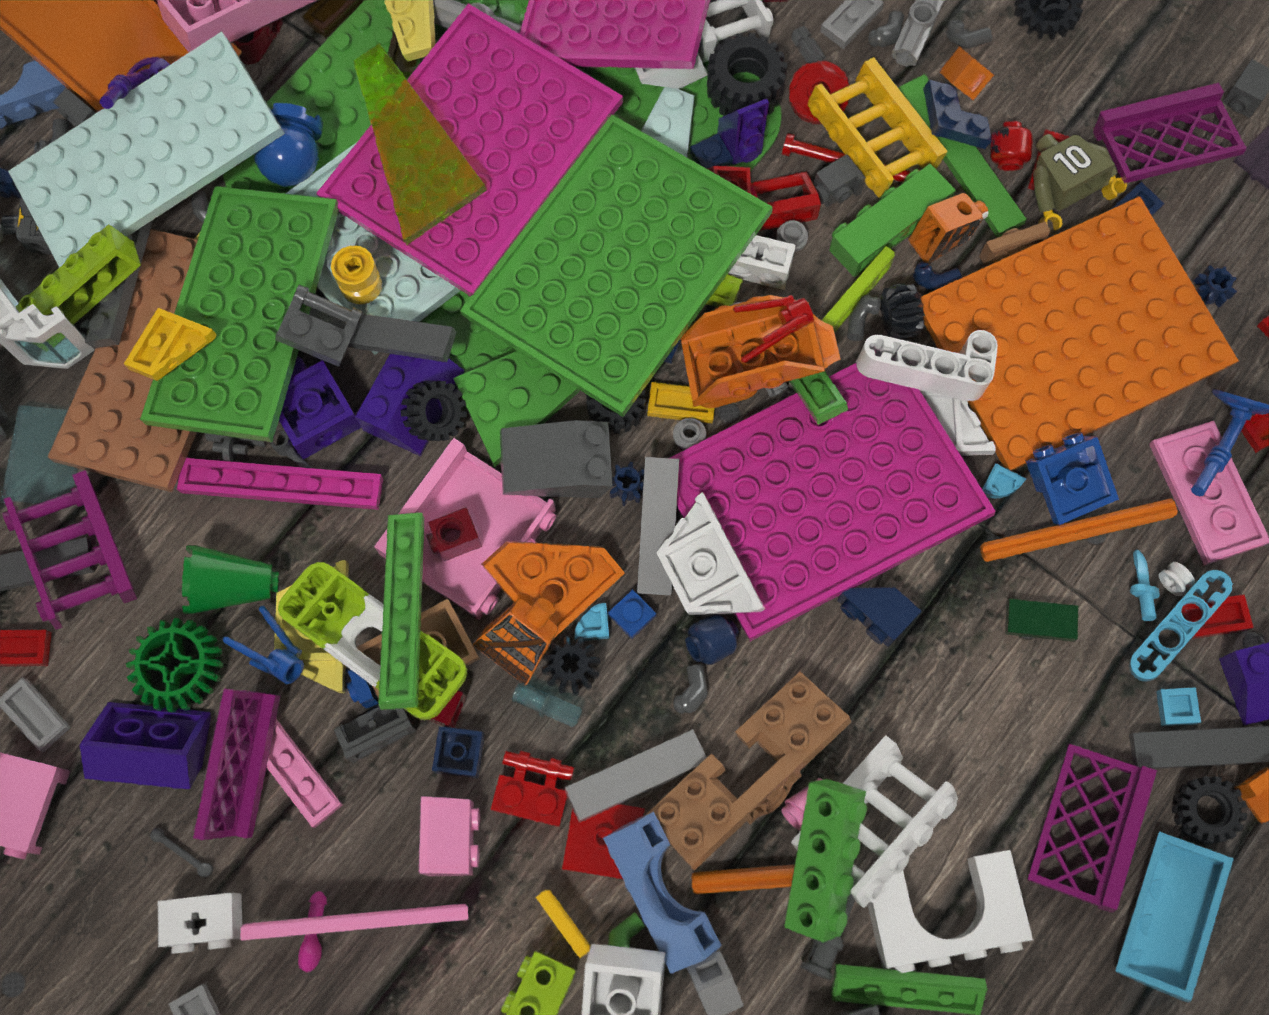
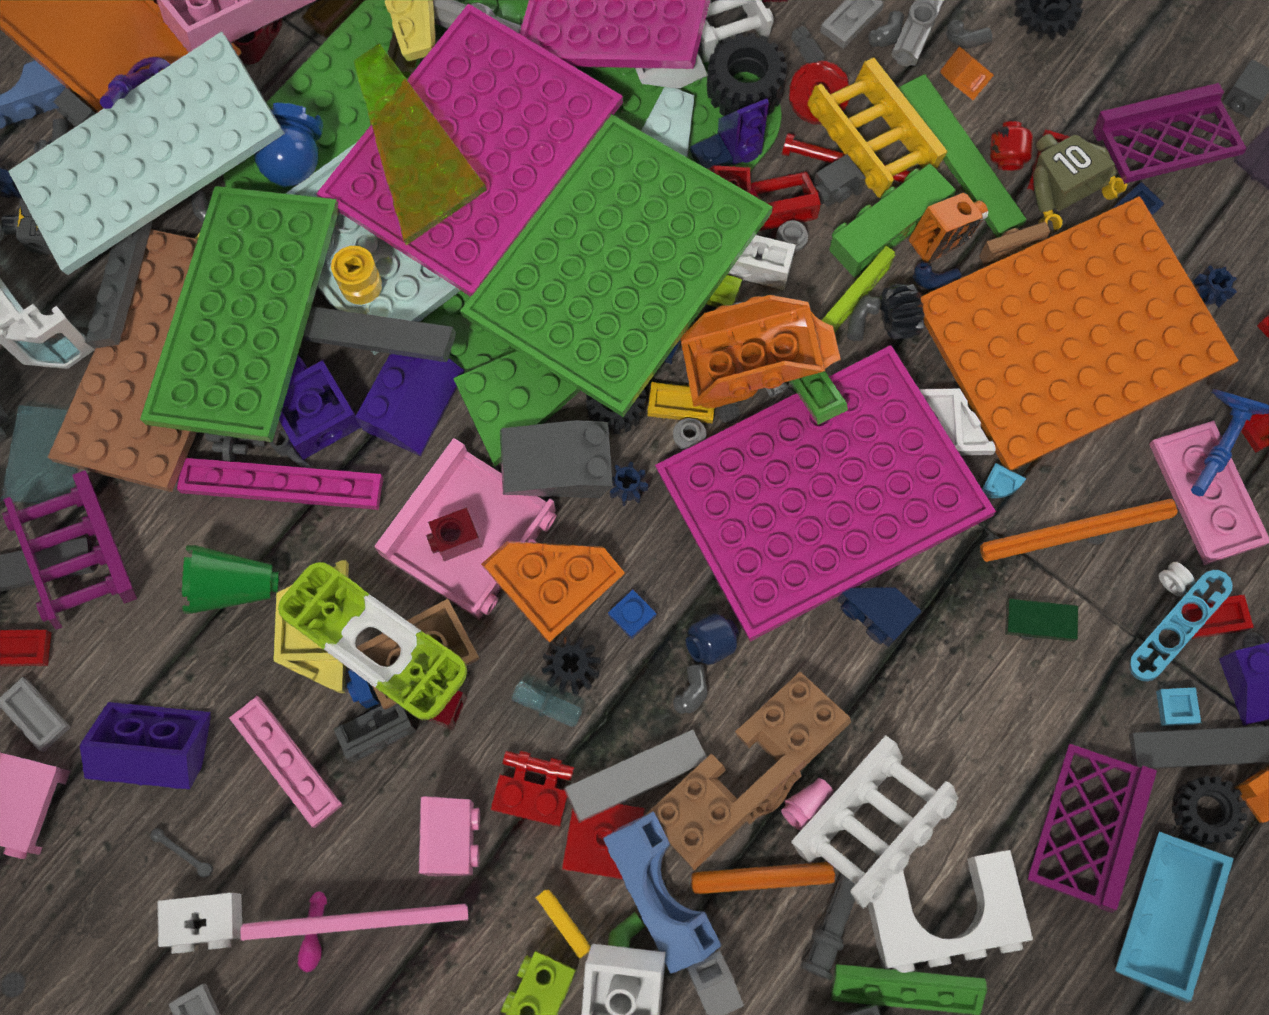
lime brick [16,224,141,346] -> none
yellow wing [124,308,217,381] -> none
green gear [125,618,224,713] -> none
magenta fence [193,689,281,840] -> none
blue plant [223,606,304,684] -> none
dark grey plate [275,284,363,367] -> none
bright green tile [378,512,425,710] -> none
black tyre [401,381,467,441] -> none
dark blue piece [432,726,485,778] -> none
torso [473,598,558,686] -> none
medium azure tile [575,603,609,642] -> none
light grey tile [637,457,679,595] -> none
white wing [657,492,766,615] -> none
red plant [733,295,814,363] -> none
bright green brick [784,779,867,942] -> none
white beam [856,330,998,401] -> none
dark blue plate [923,80,992,149] -> none
blue plate [1026,432,1119,525] -> none
medium azure piece [1130,550,1160,621] -> none

